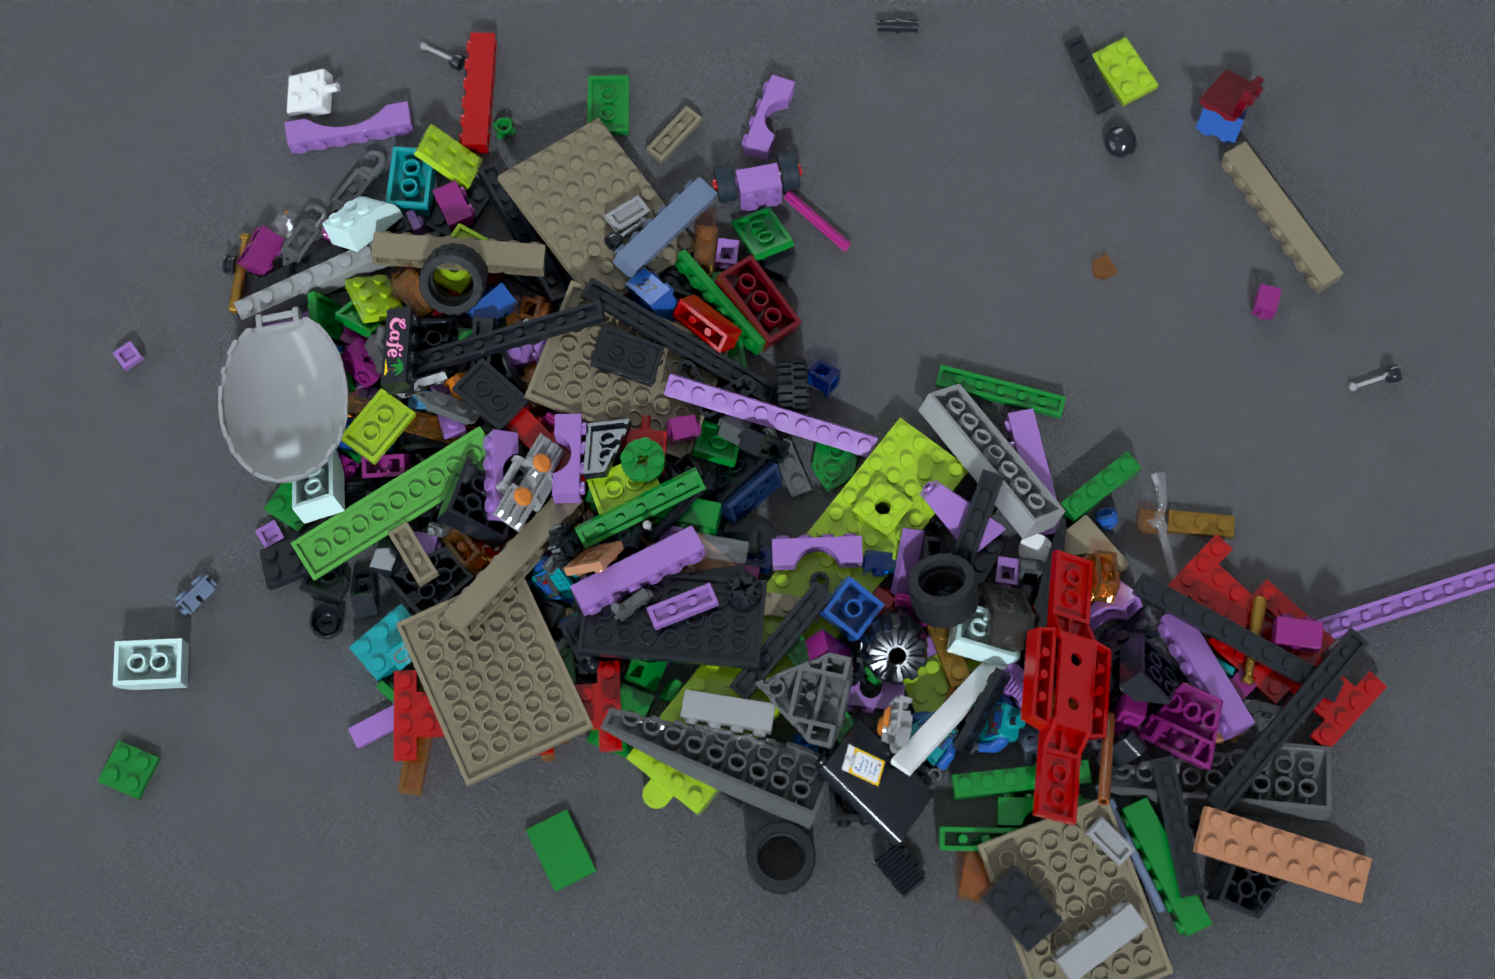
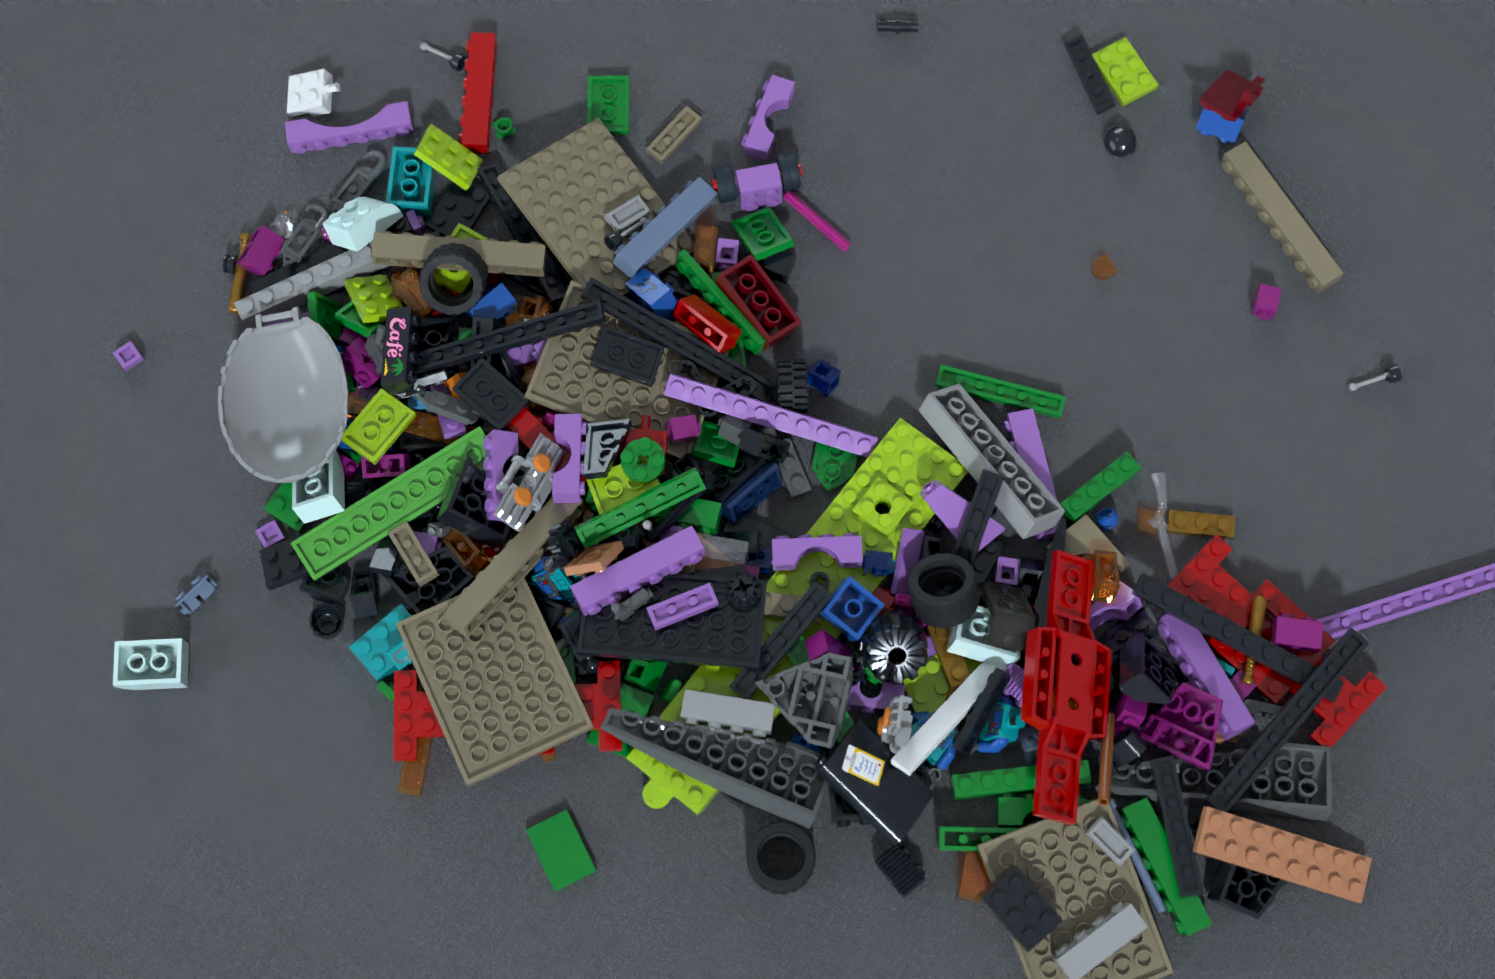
green plate [97,740,161,800] -> none
medium lavender tile [348,705,394,749] -> none
magenta brick [432,180,476,233] -> none
white sticker [1019,534,1052,570] -> none

